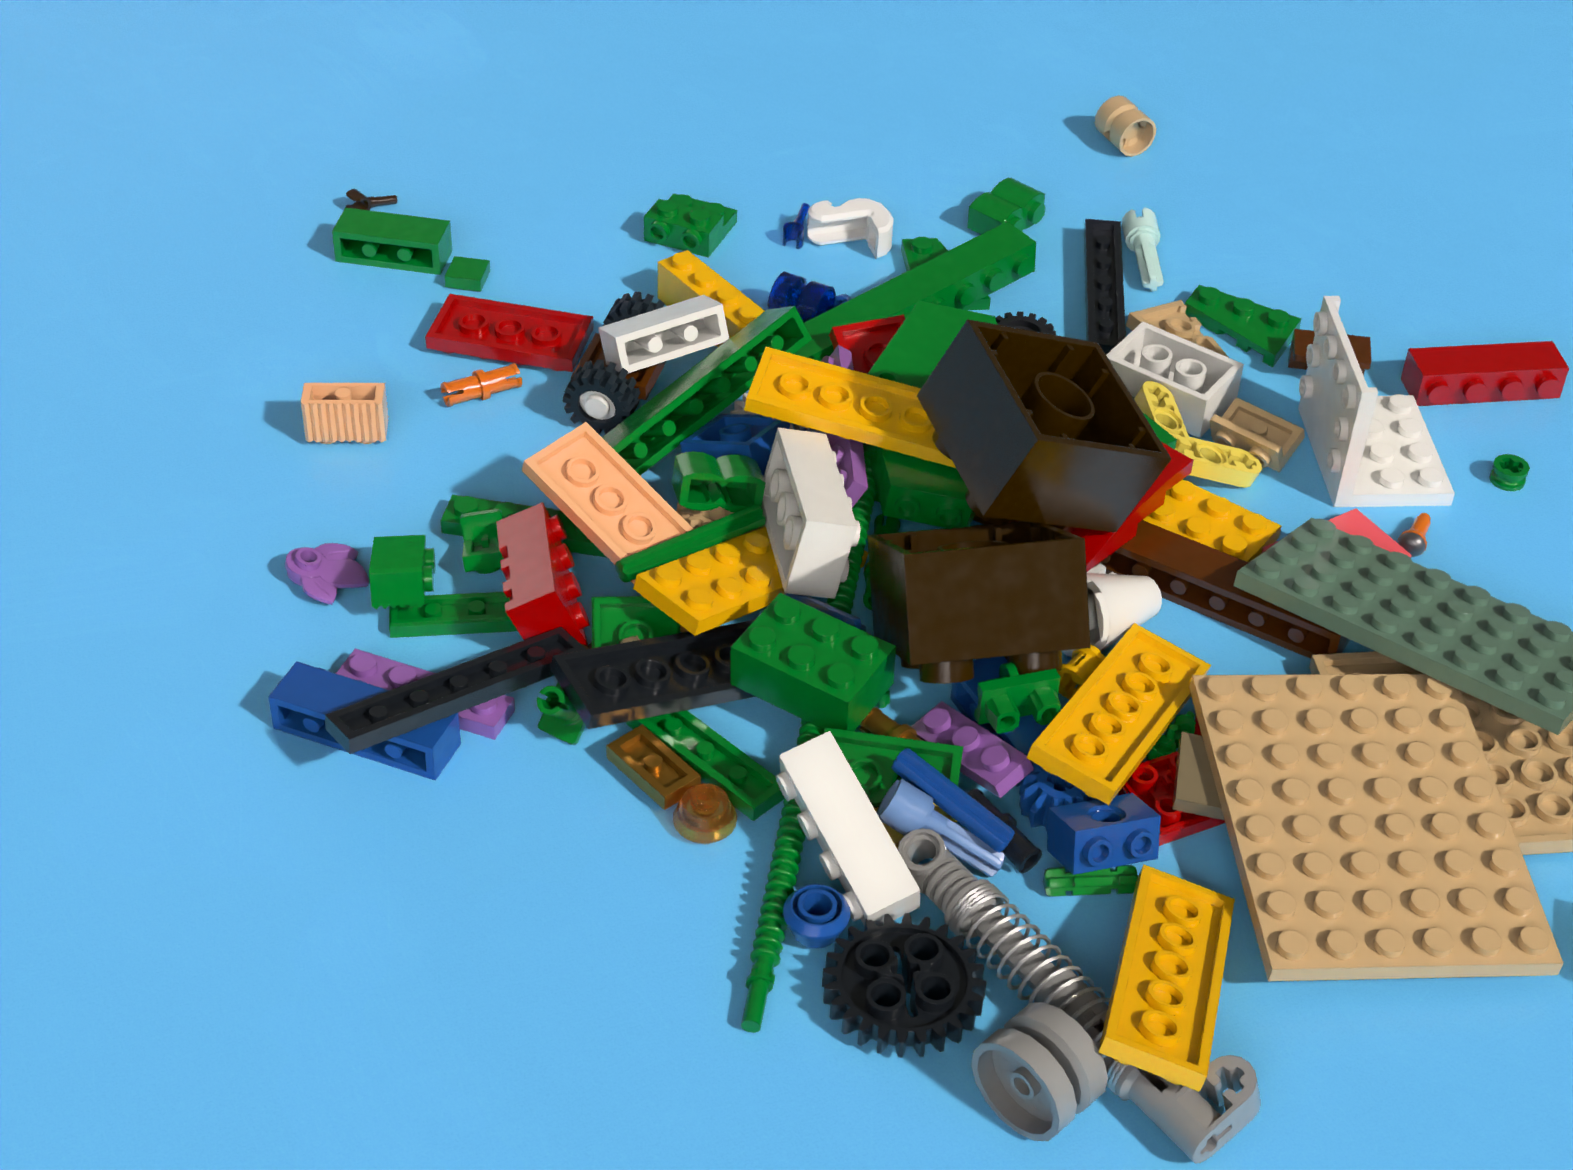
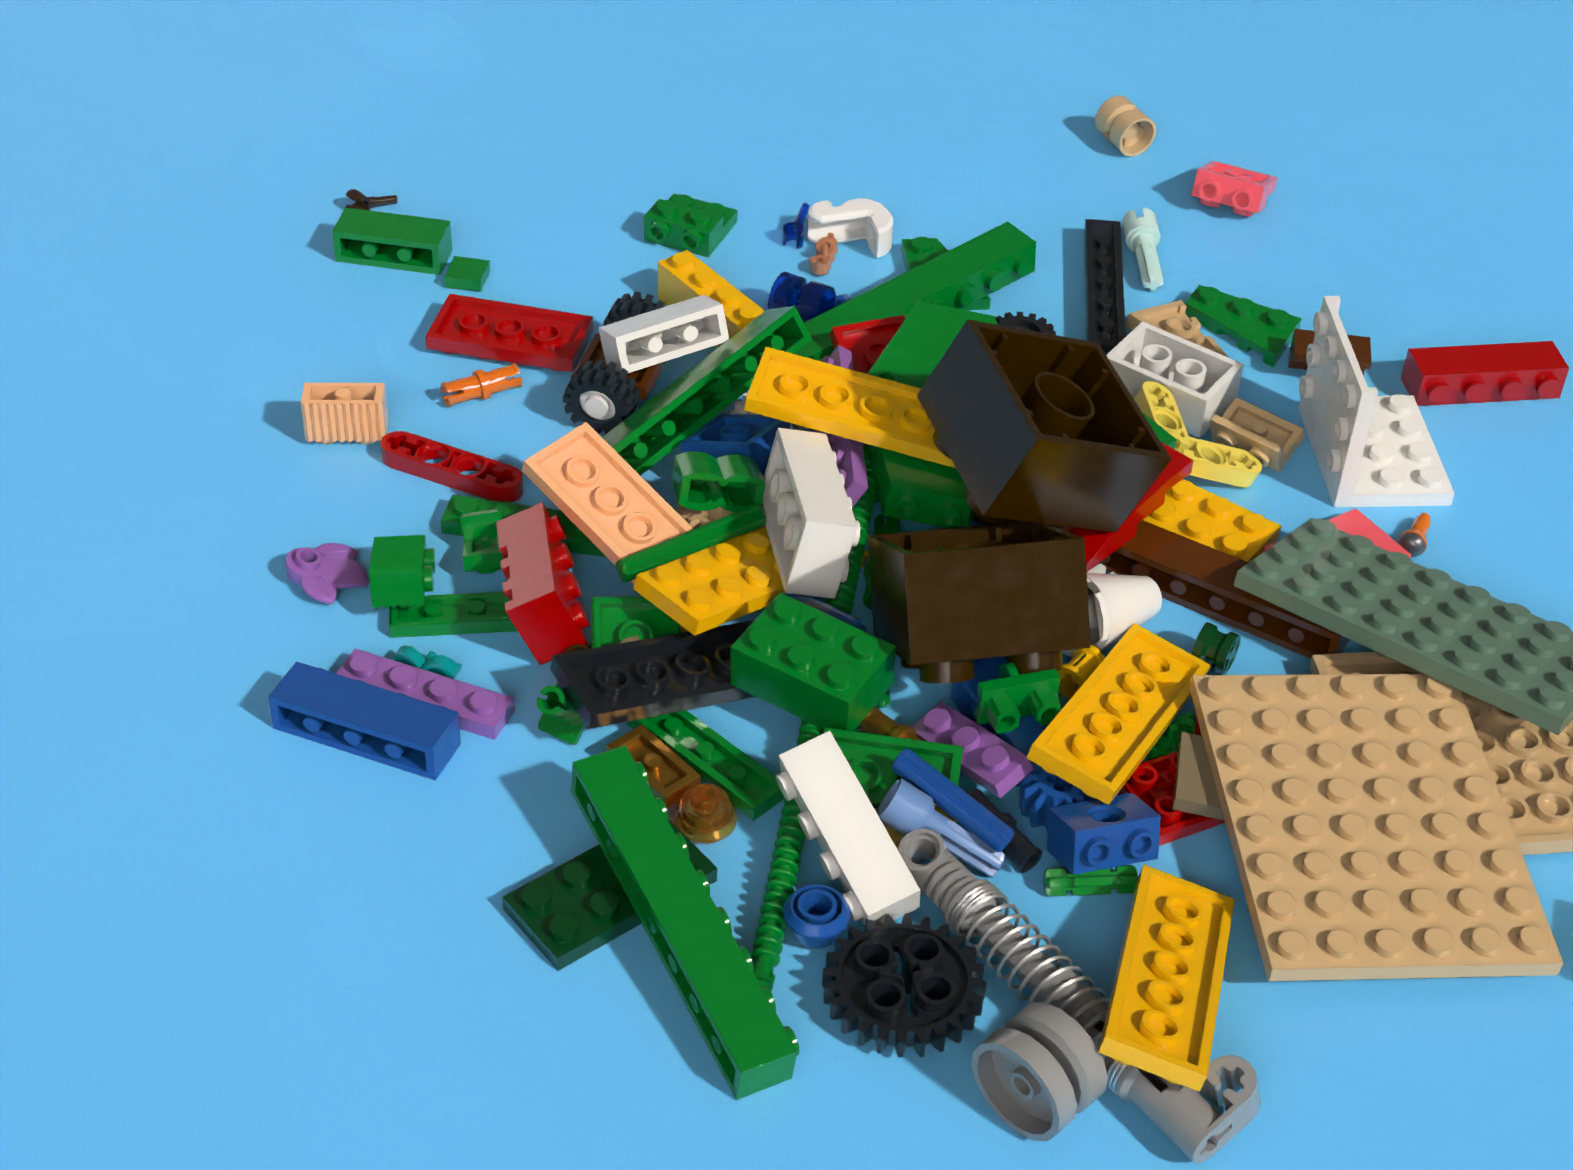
black plate [325,627,586,754] -> none
green brick [967,178,1046,234] -> none
green bush [1489,454,1530,491] -> none
none -> red beam [380,431,523,503]
none -> teal piece [392,646,462,679]
none -> dark green plate [502,820,717,971]
none -> green brick [571,745,799,1100]
none -> nougat piece [809,232,838,276]
none -> coral plate [1191,160,1278,216]
none -> dark green wheel [1192,622,1241,675]

